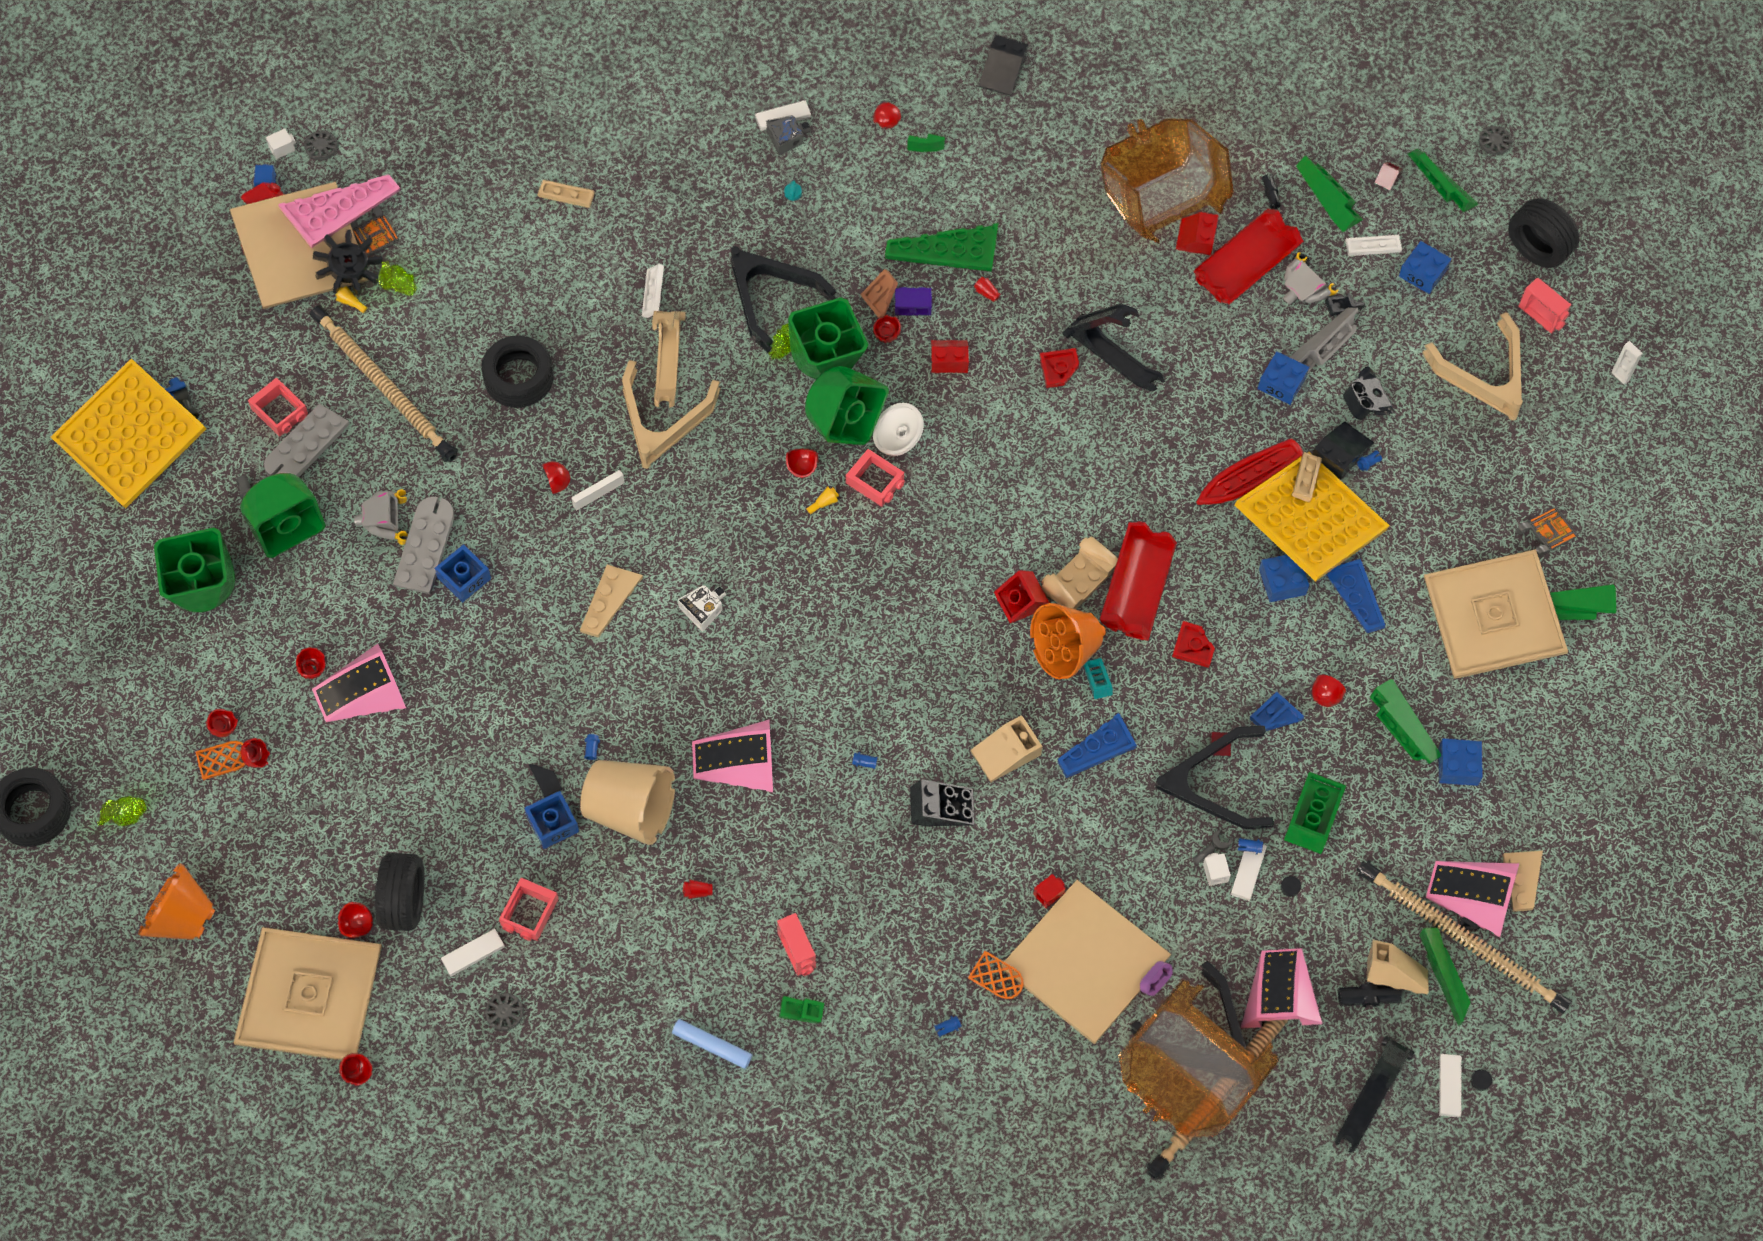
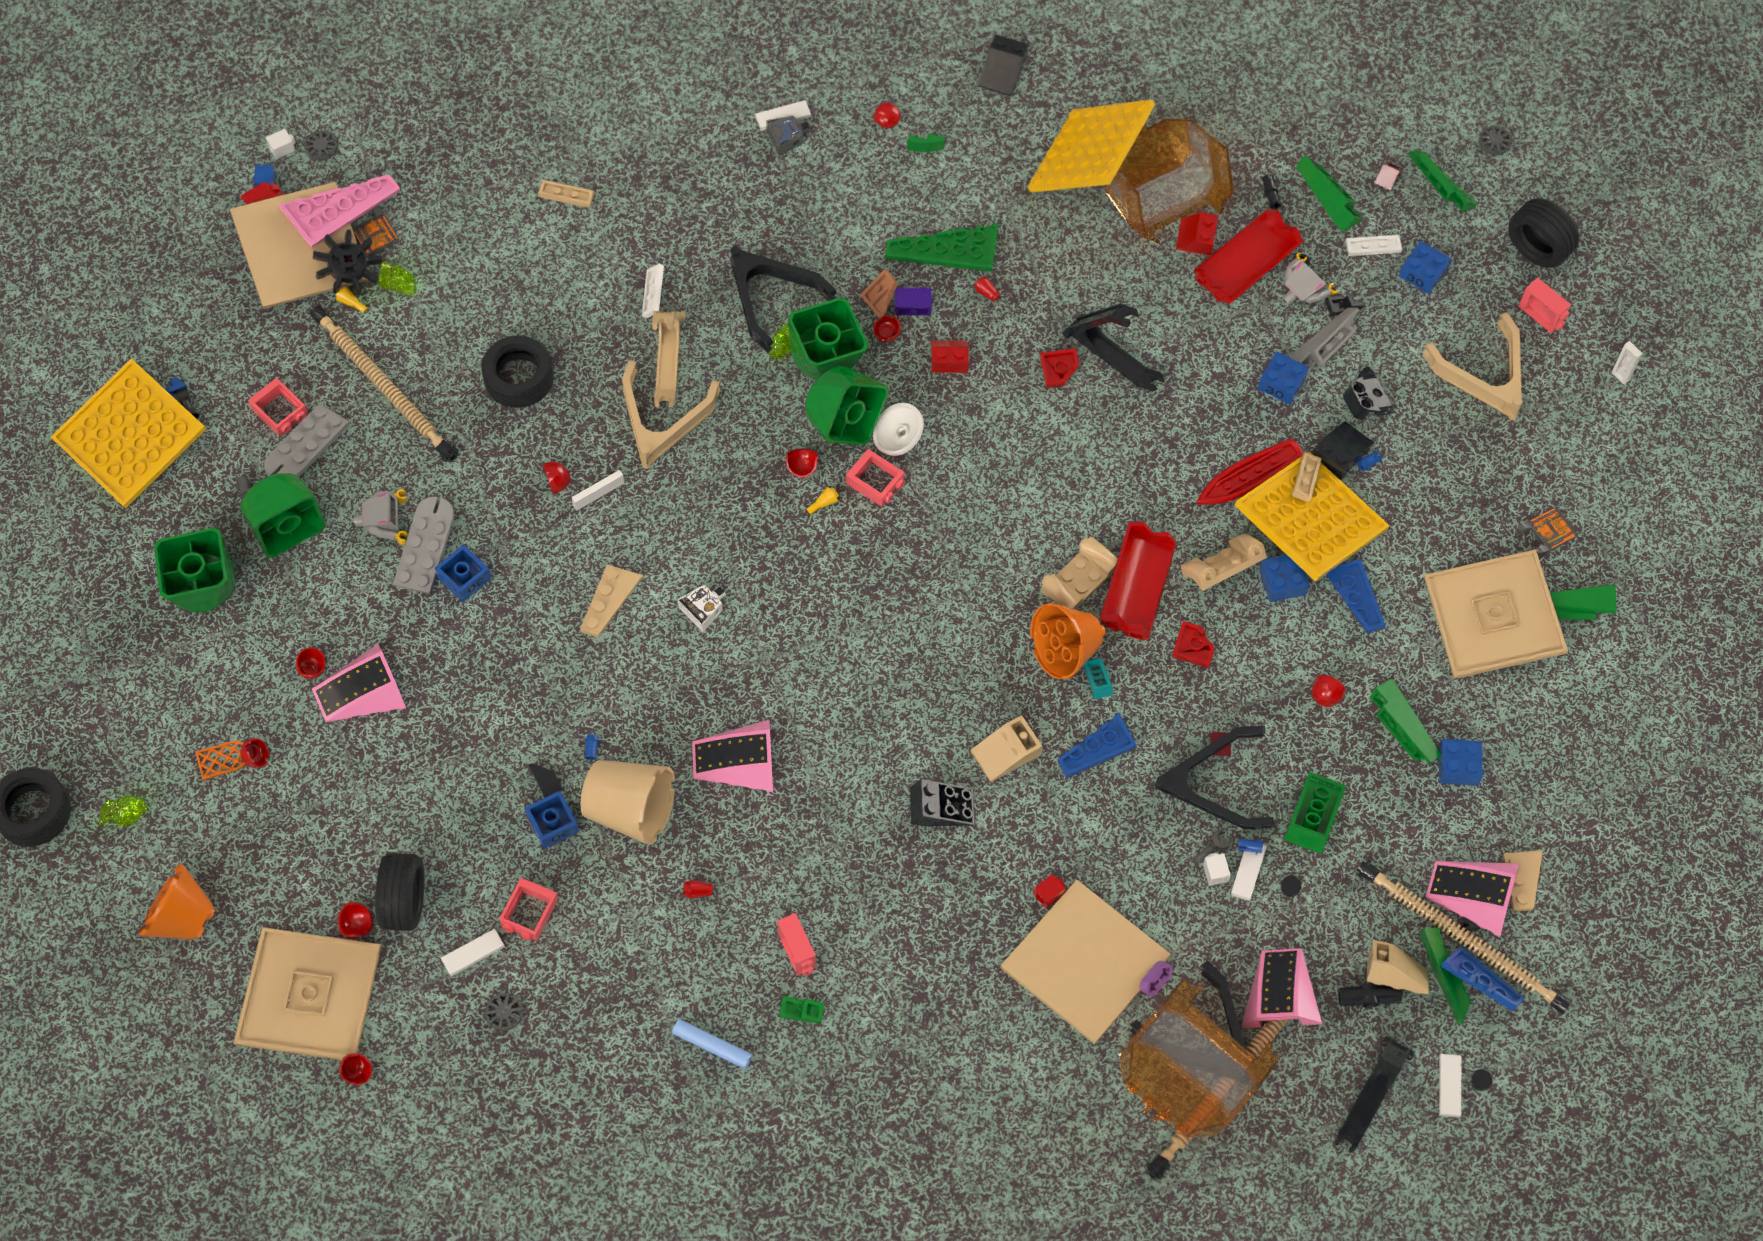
red hair [206,709,238,738] -> none
teal tile [784,181,802,201] -> none
blue pin [852,752,878,769] -> none
blue pin [934,1016,961,1038] -> none
orange window [968,951,1024,999] -> none
red slope [994,570,1049,623] -> none
blue wing [1250,692,1304,731] -> none
none -> yellow plate [1027,99,1155,192]
none -> tan piece [1180,533,1267,591]
none -> blue wing [1441,945,1525,1011]

